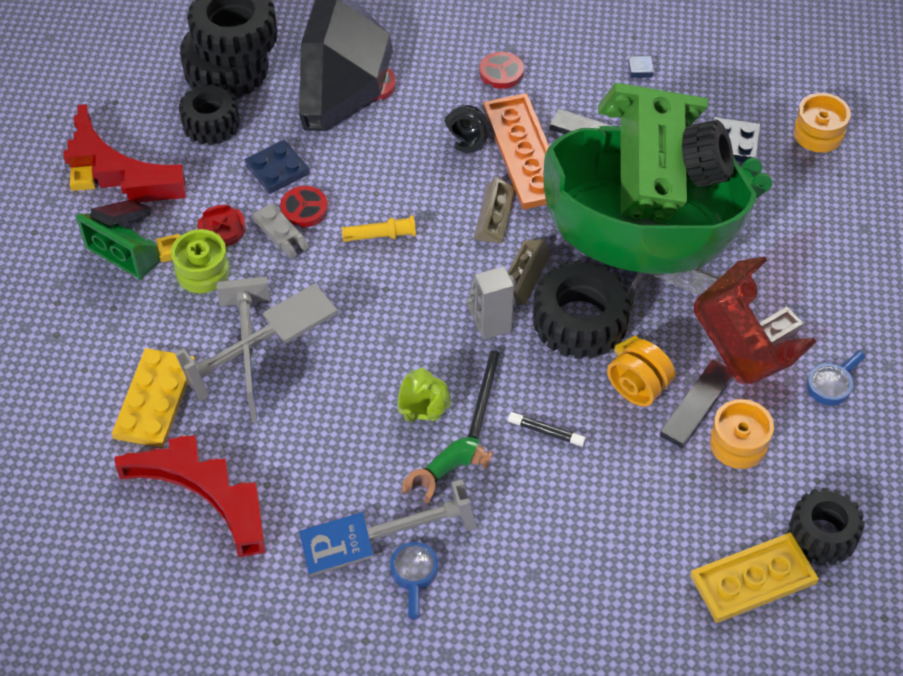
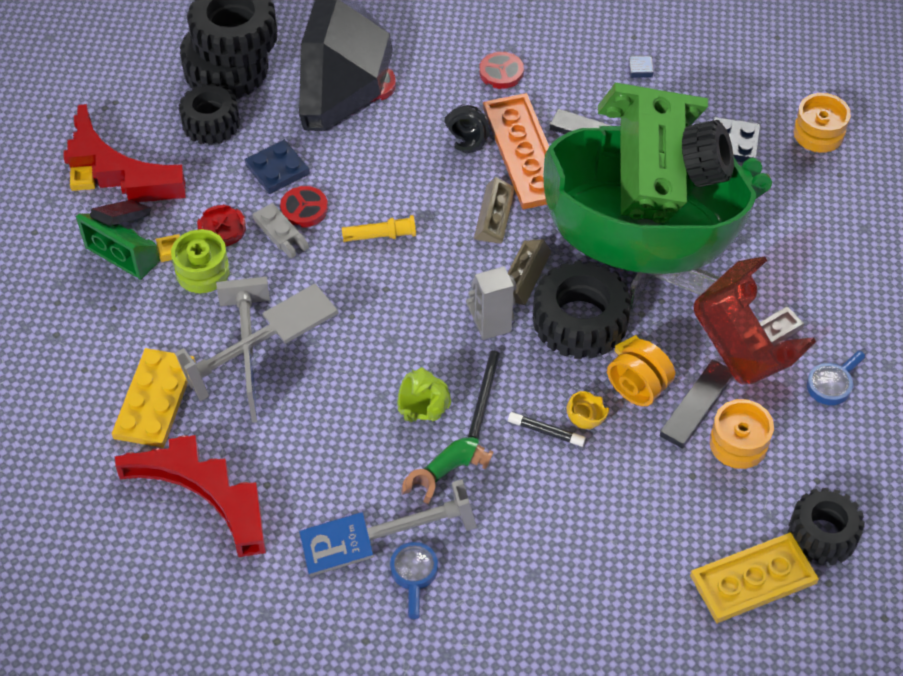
none -> yellow hair [566,391,609,430]

